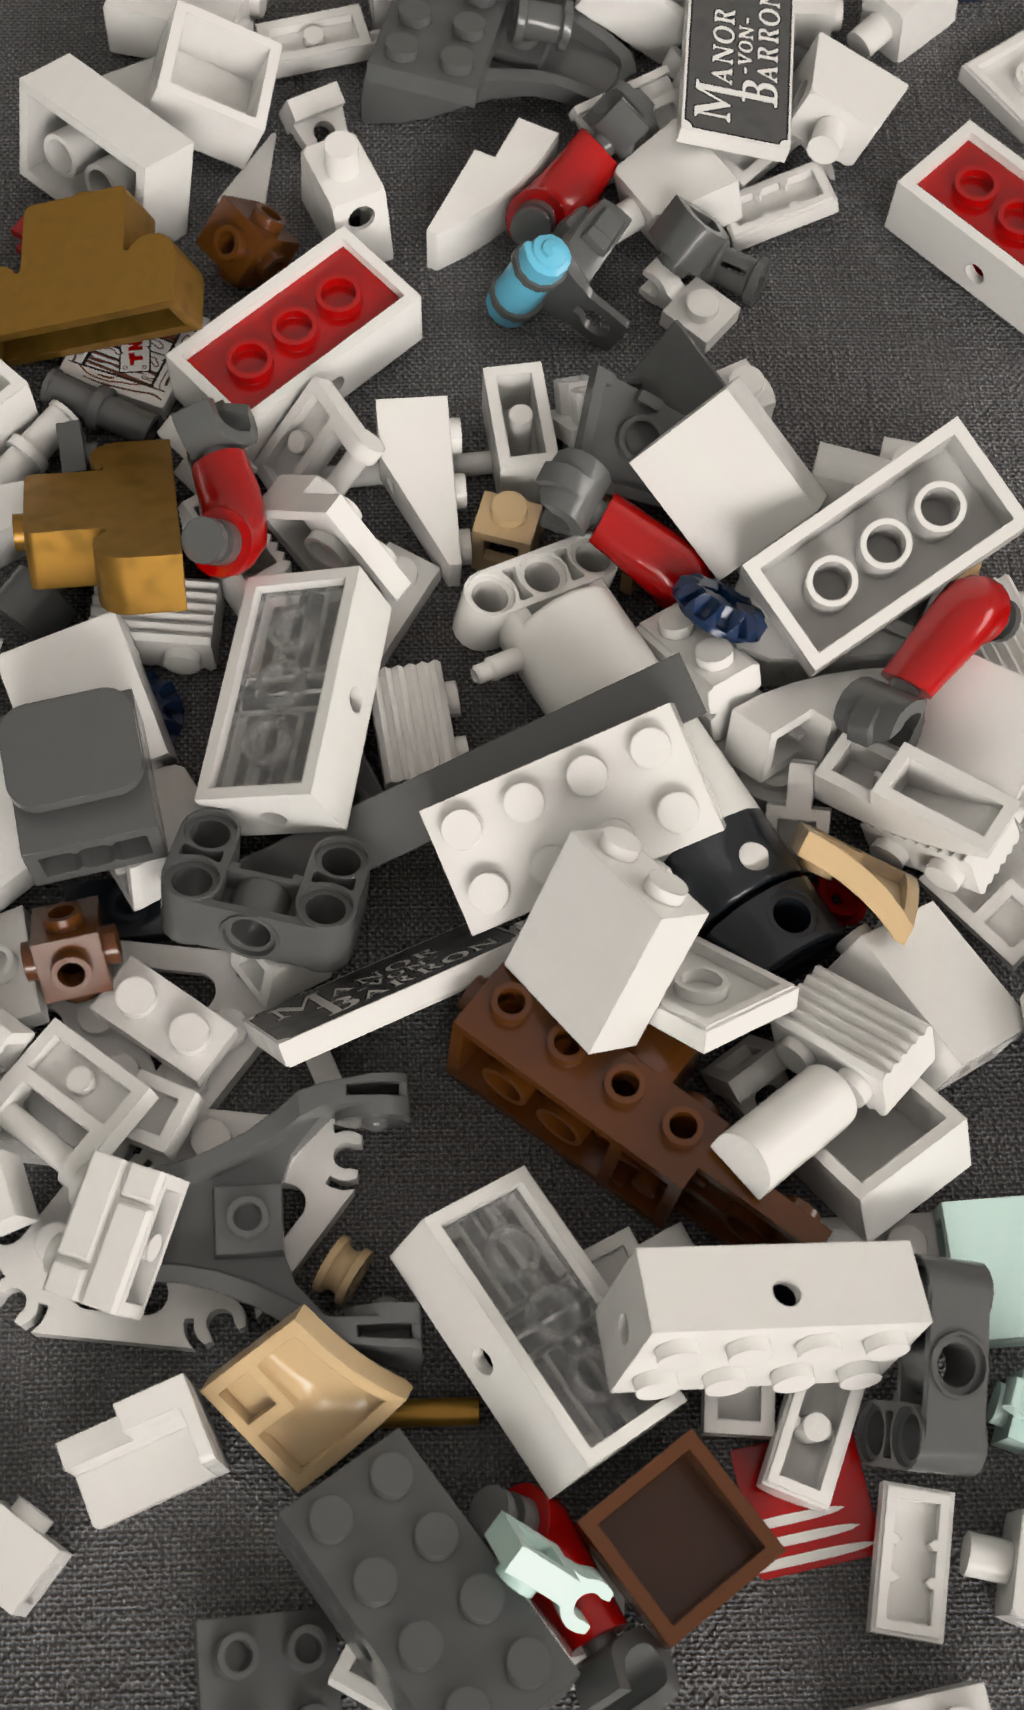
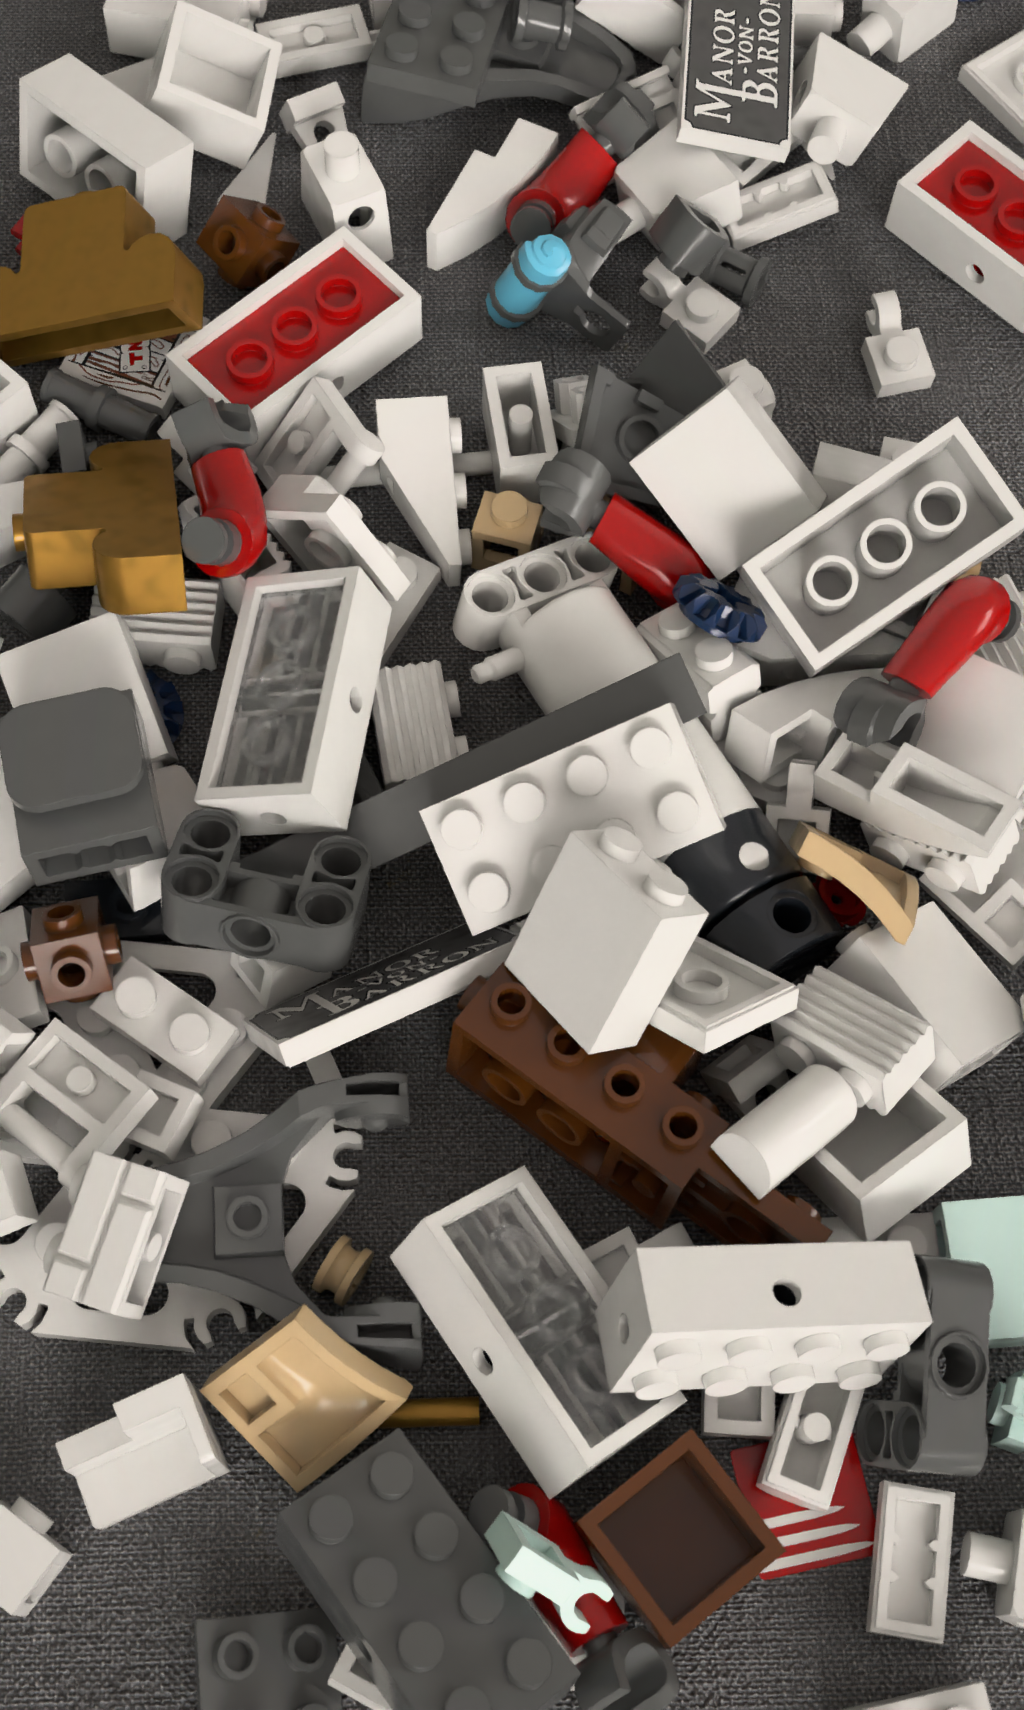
none -> white plate [861,290,936,398]

